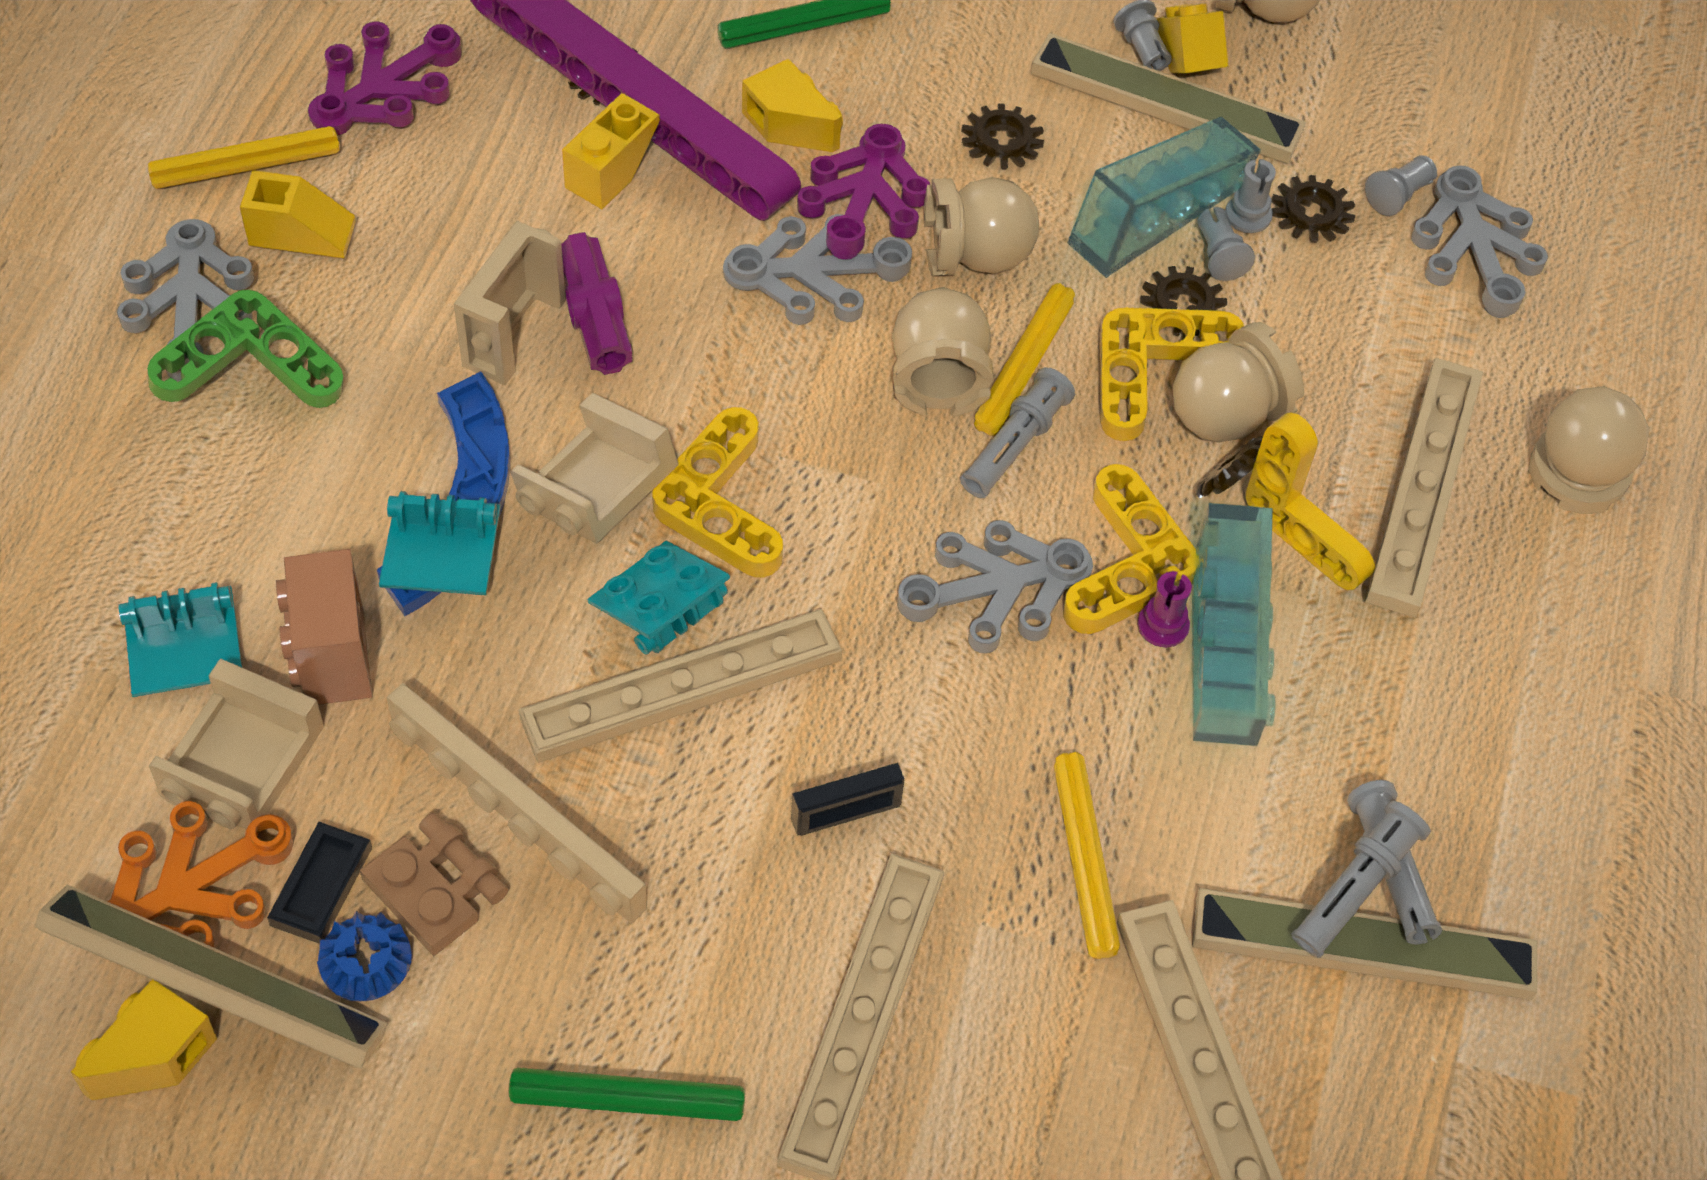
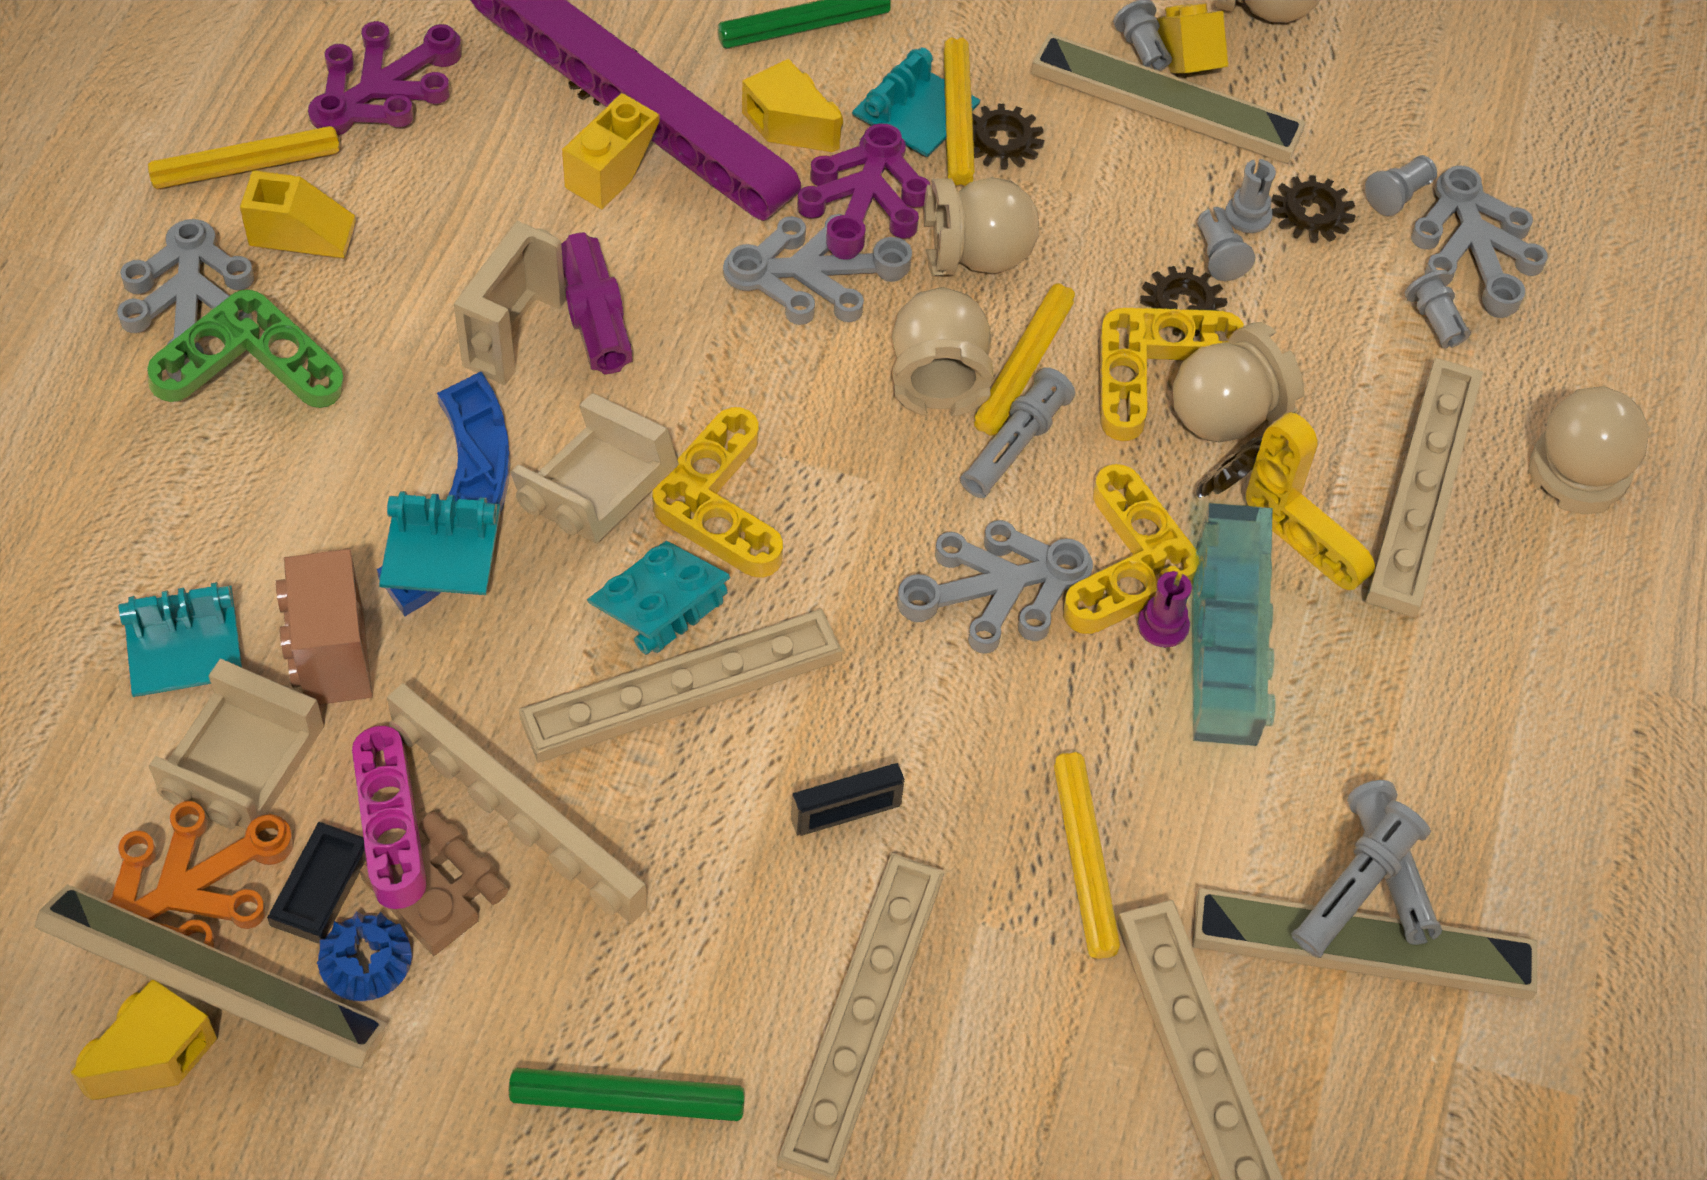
clear light blue wedge [1067,116,1261,278] -> none
none -> dark pink beam [352,726,426,909]
none -> teal hinge [852,47,981,157]
none -> yellow axle [943,37,975,186]
none -> light grey pin [1405,270,1471,349]

